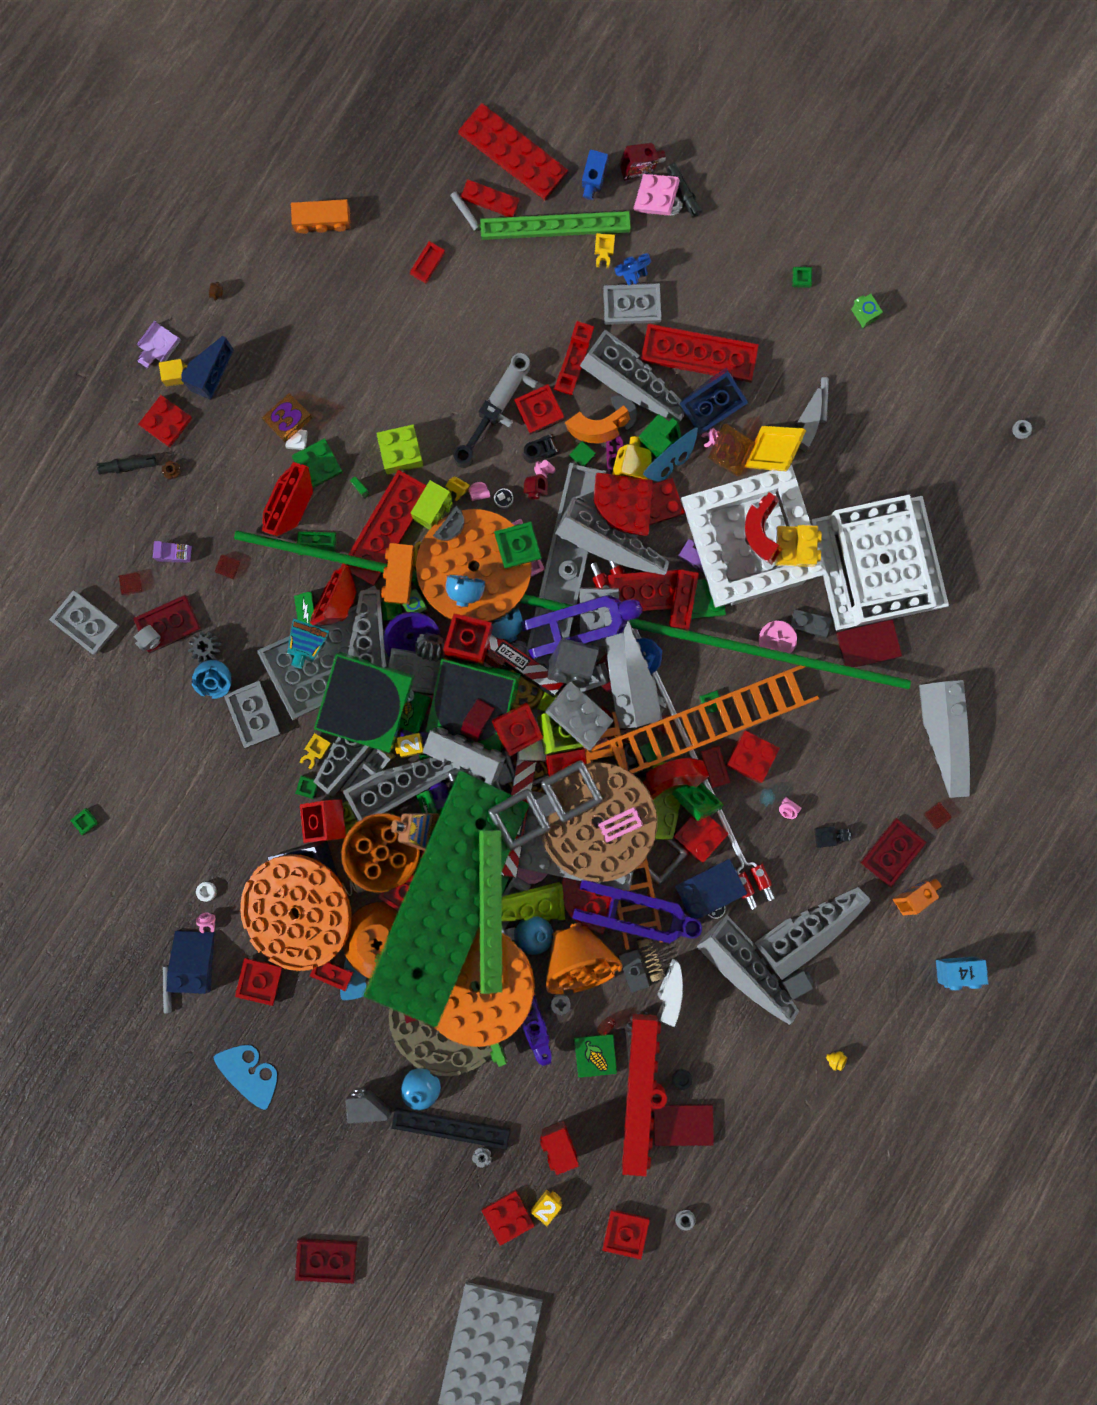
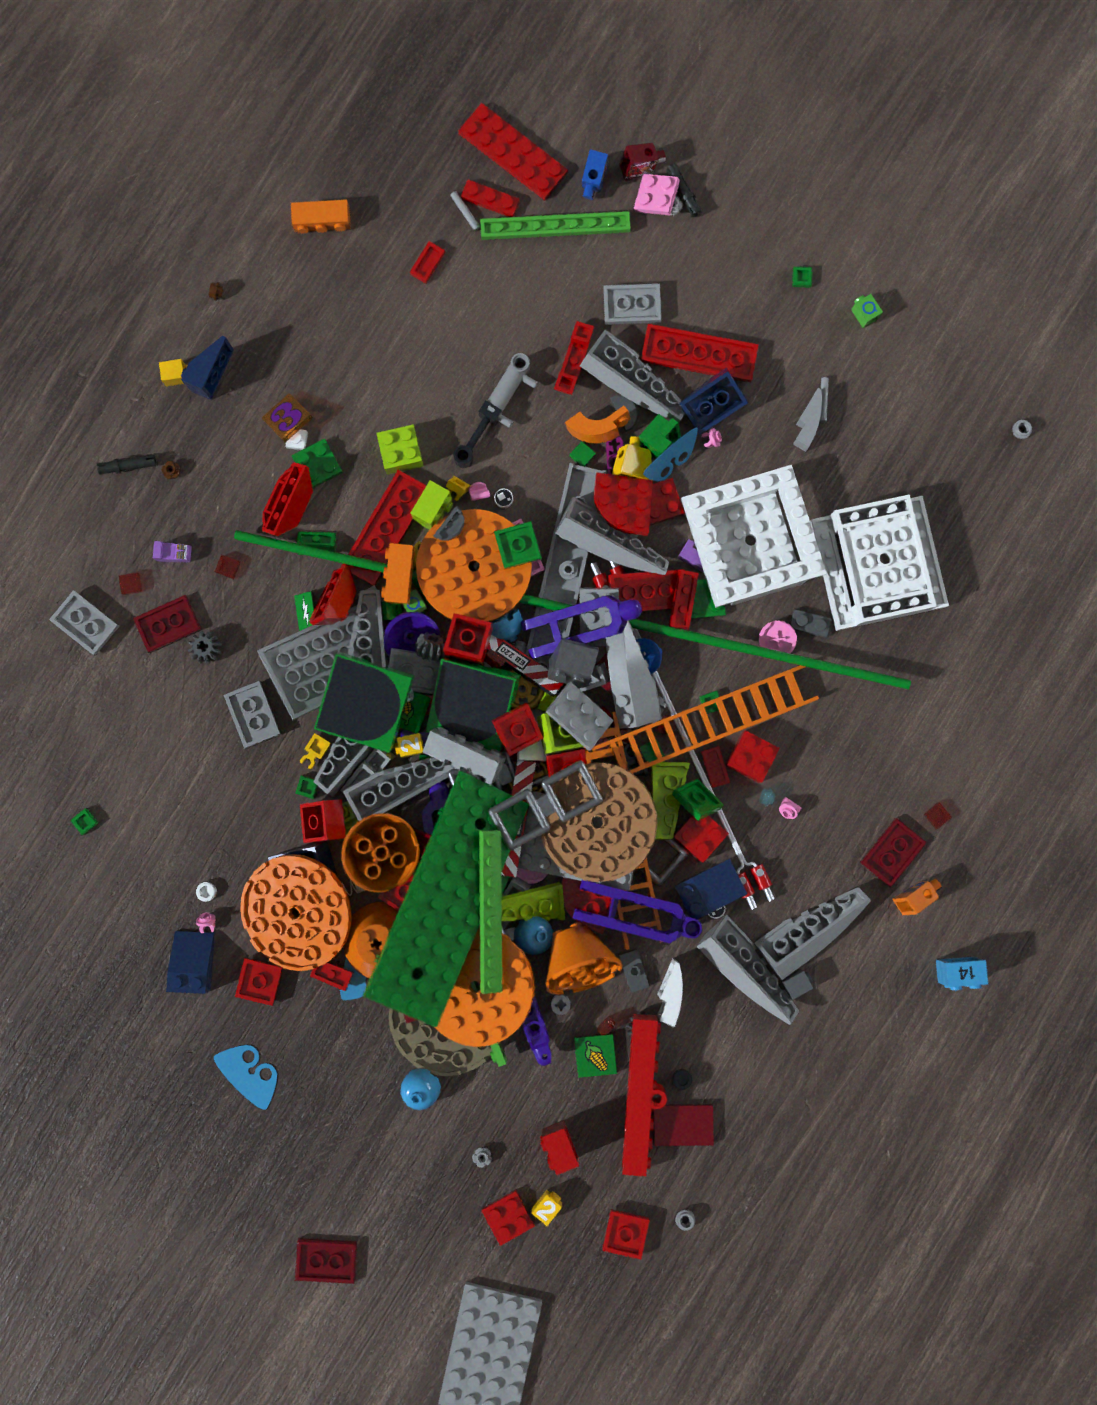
light grey plate [133,625,161,651] -> none
lavender piece [137,320,181,368] -> none
red plate [138,395,193,448] -> none
light grey piece [163,966,172,1013] -> none
dark azure cylinder [192,660,232,699] -> none
torso [287,619,329,669] -> none
flat silver slope [346,1088,392,1124] -> none
green tile [350,476,369,499] -> none
torso [391,813,440,851] -> none
black tile [391,1108,511,1150] -> none
green slope [417,790,438,814] -> none
dark azure cylinder [446,575,486,607] -> none
dark red slope [460,699,495,742] -> none
red plate [514,384,564,435] -> none
black piece [523,434,561,463] -> none
dark red plate [524,474,548,499] -> none
bright pink plate [534,460,556,478] -> none
yellow plate [595,233,615,268] -> none
bright pink tile [598,807,643,842] -> none
blue plate [614,253,651,285] -> none
tan piece [637,937,665,982] -> none
red arch [642,758,710,800] -> none
clear orange tile [708,424,755,476] -> none
yellow piece [743,426,806,472] -> none
red arch [745,492,783,565] -> none
yellow plate [775,525,822,567] -> none
black plate [814,827,853,848] -> none
yellow plate [826,1051,848,1071] -> none
dark red tile [836,619,902,668] -> none
light grey wedge [919,680,970,798] -> none

